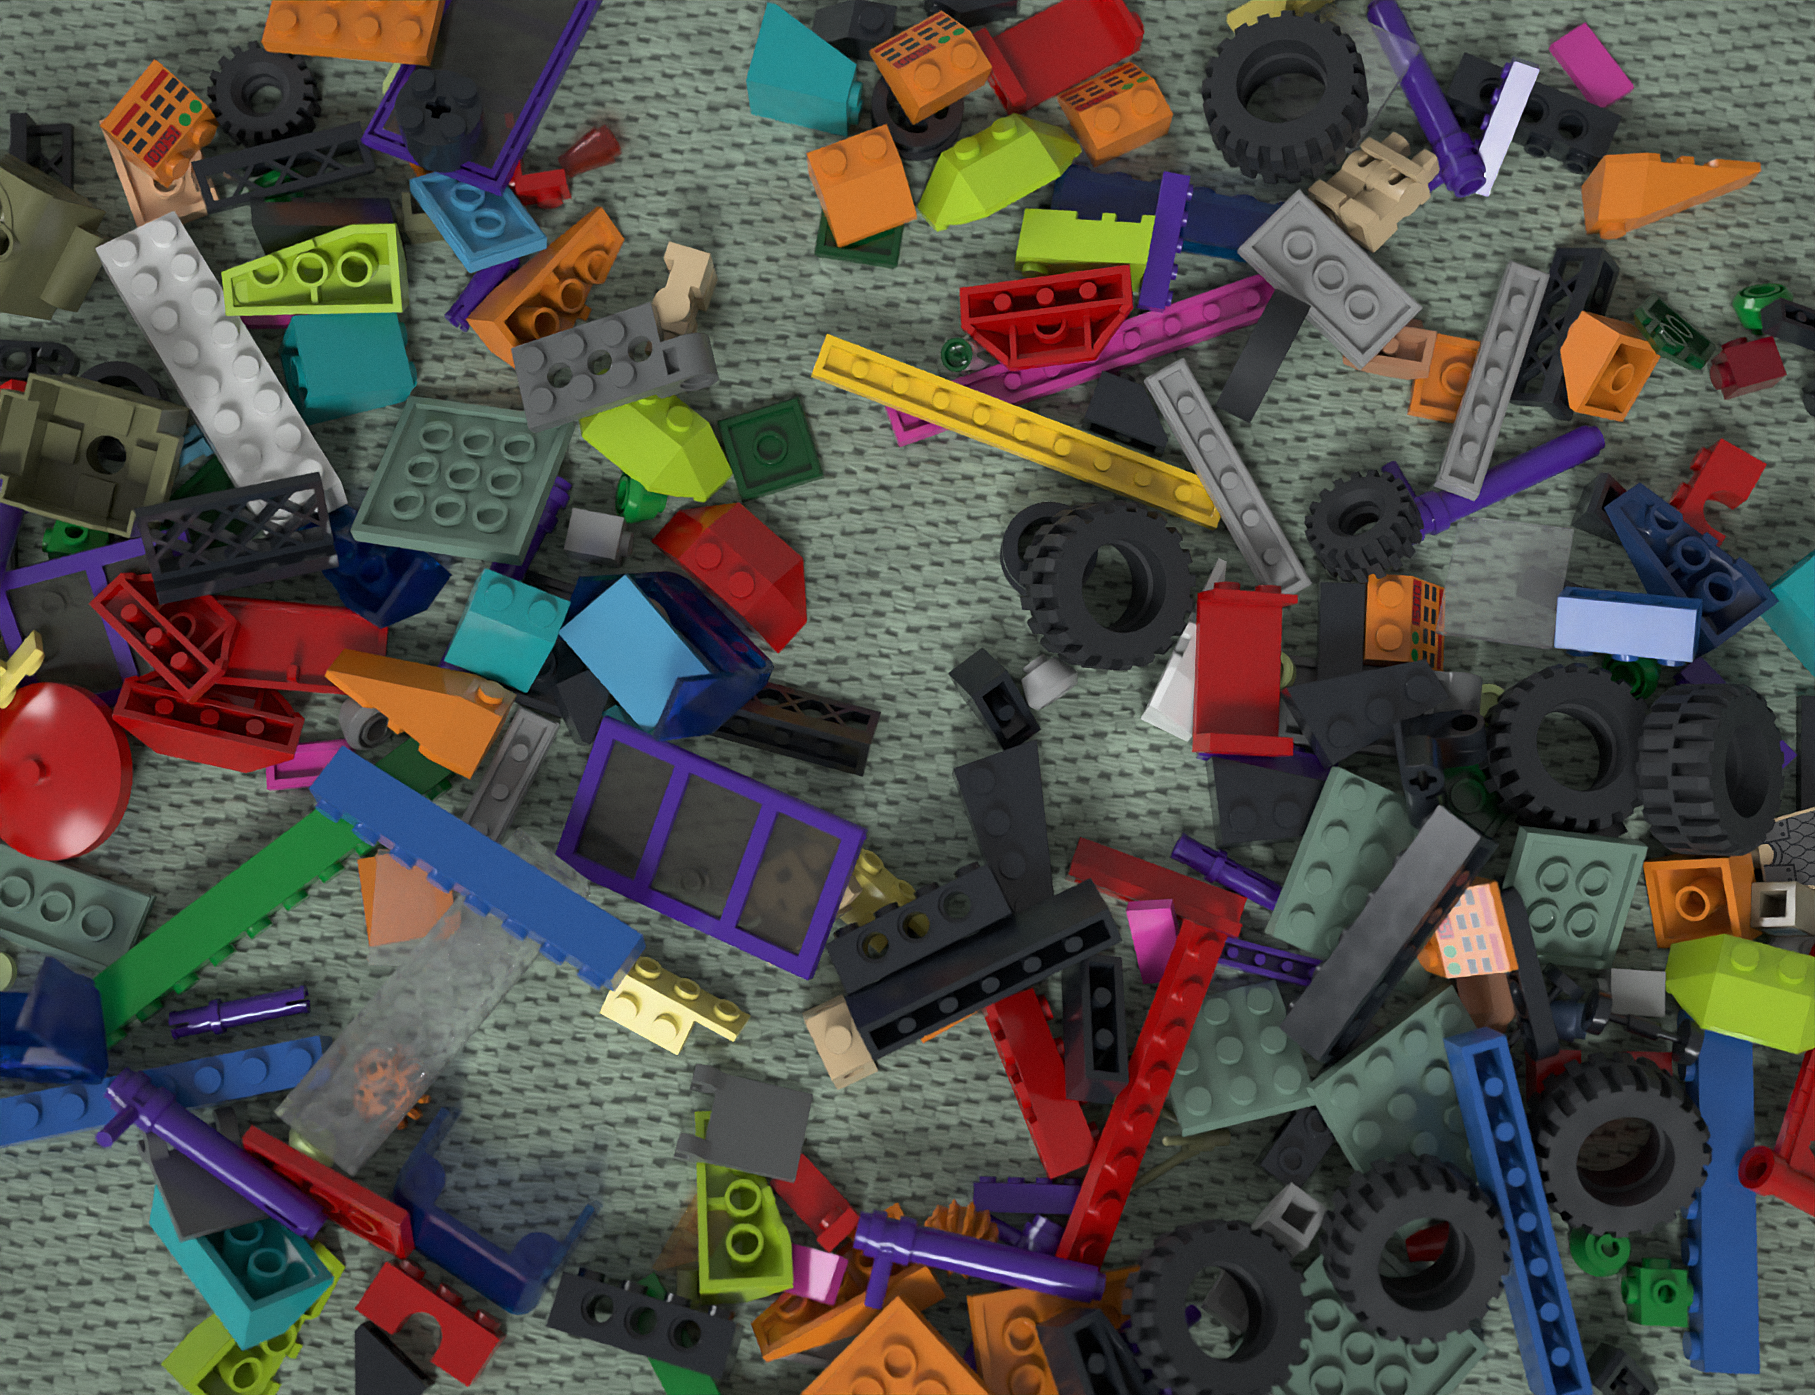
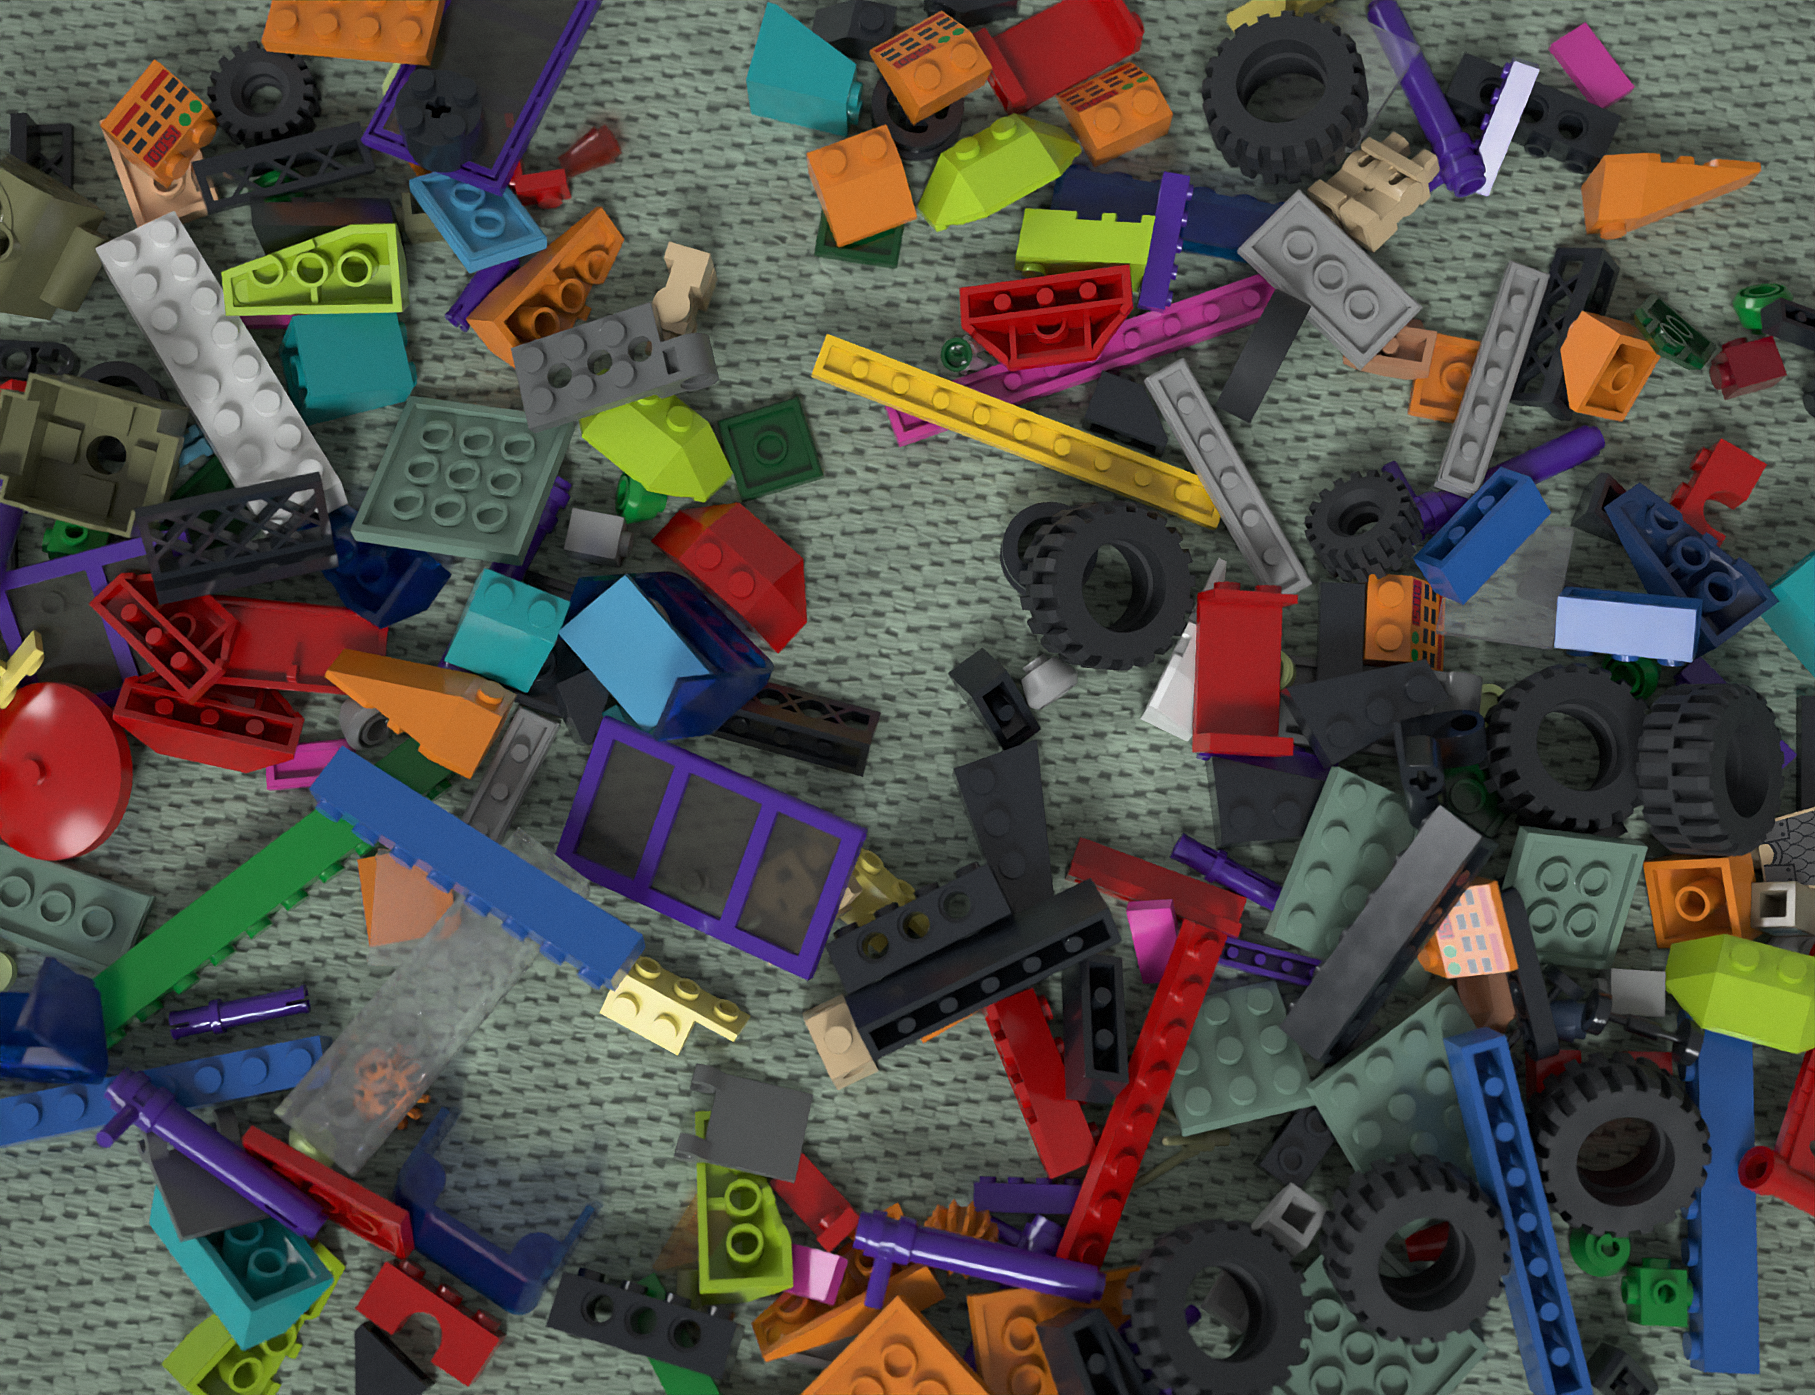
none -> blue brick [1413,467,1551,605]

